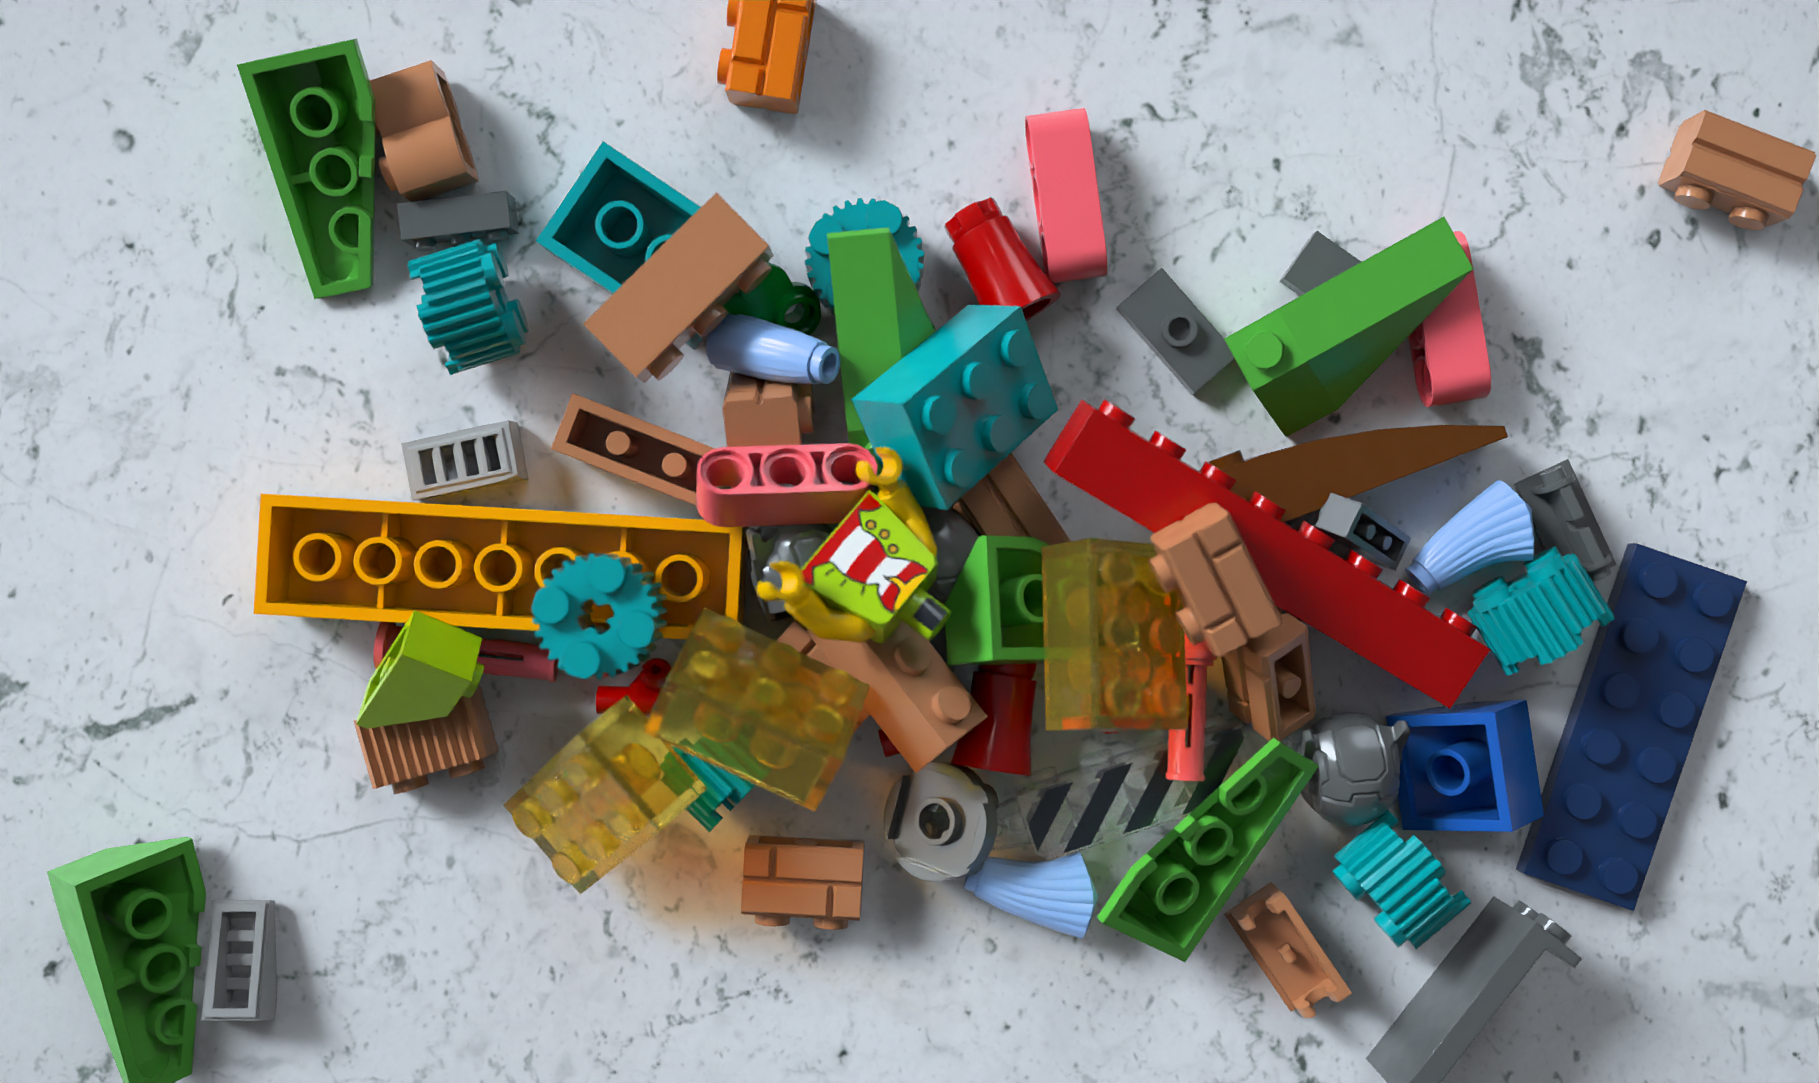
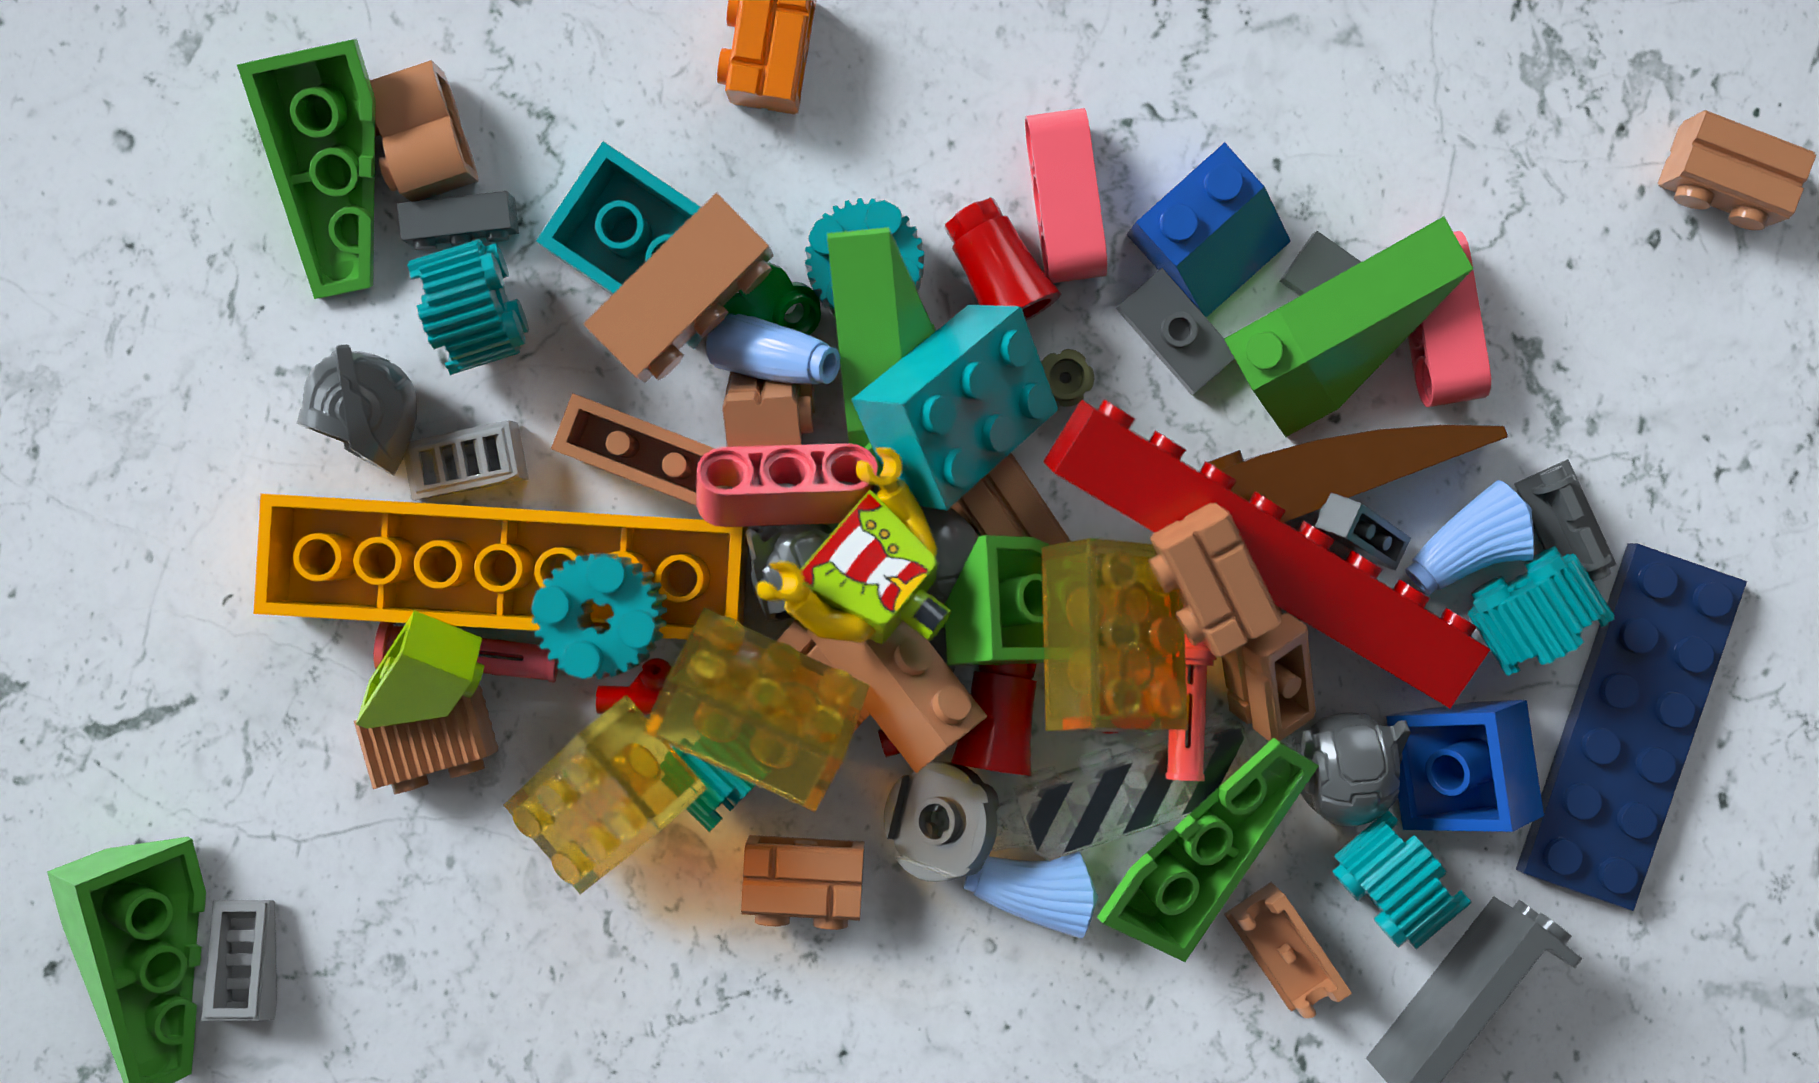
none -> dark grey helmet [297,344,417,476]
none -> olive plate [1041,349,1095,407]
none -> blue slope [1127,142,1291,318]

